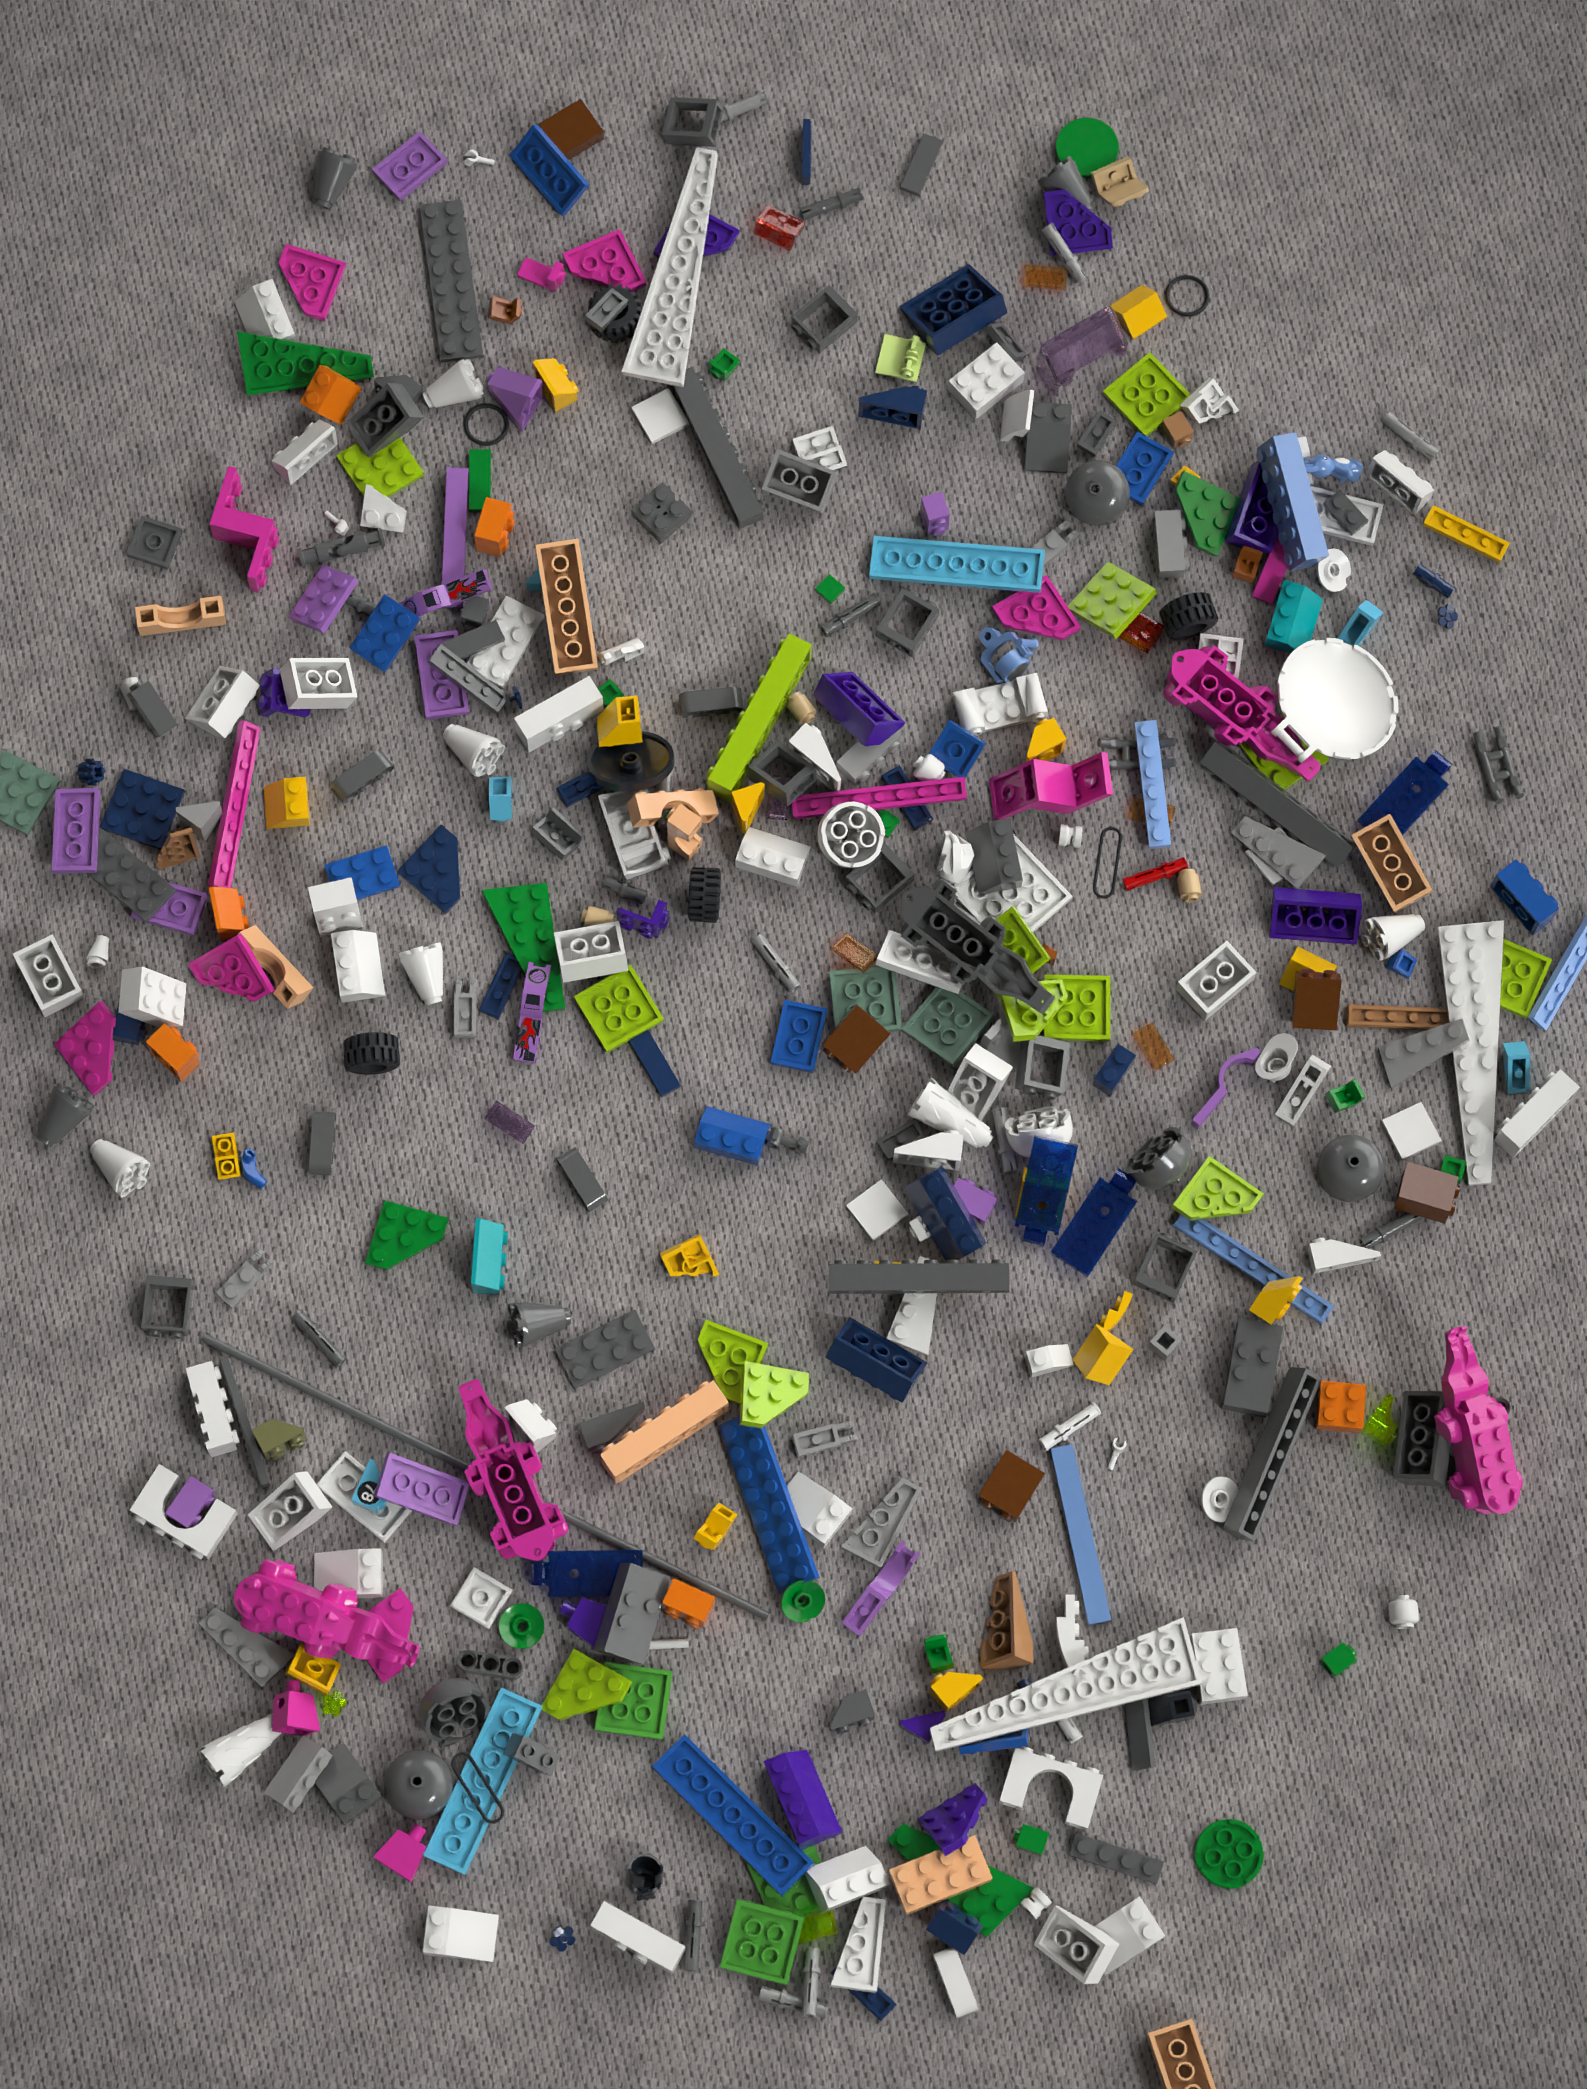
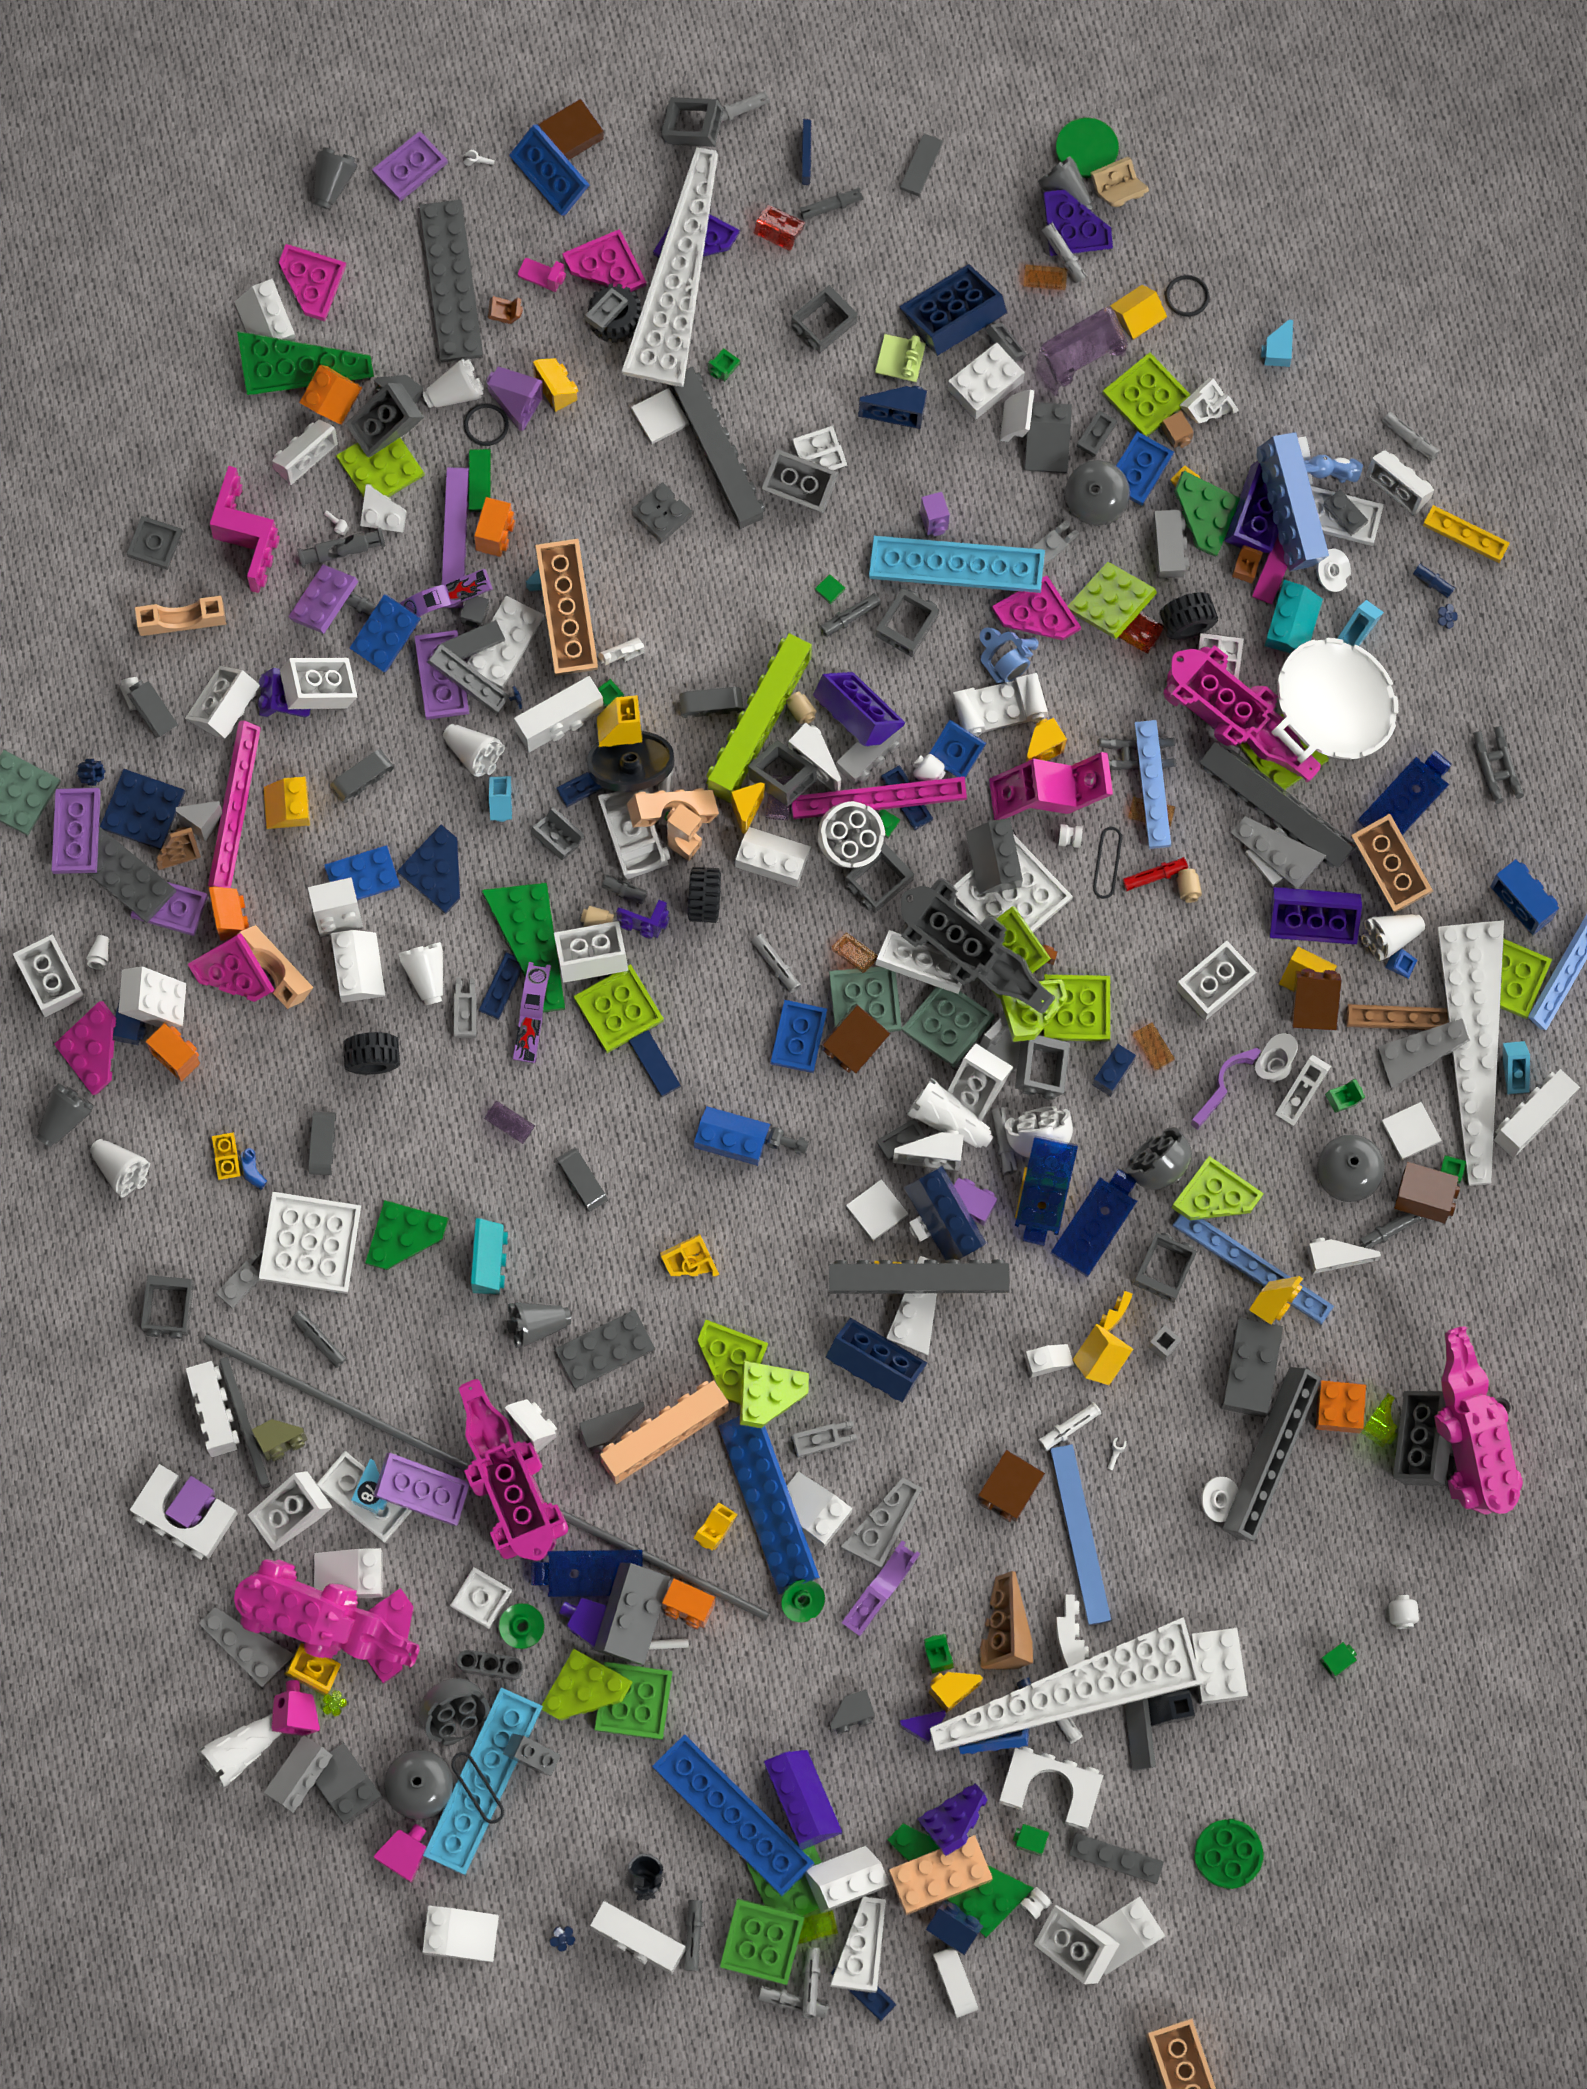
white helmet [936,831,974,884] -> none
none -> white plate [259,1192,361,1294]
none -> medium azure slope [1261,319,1293,367]

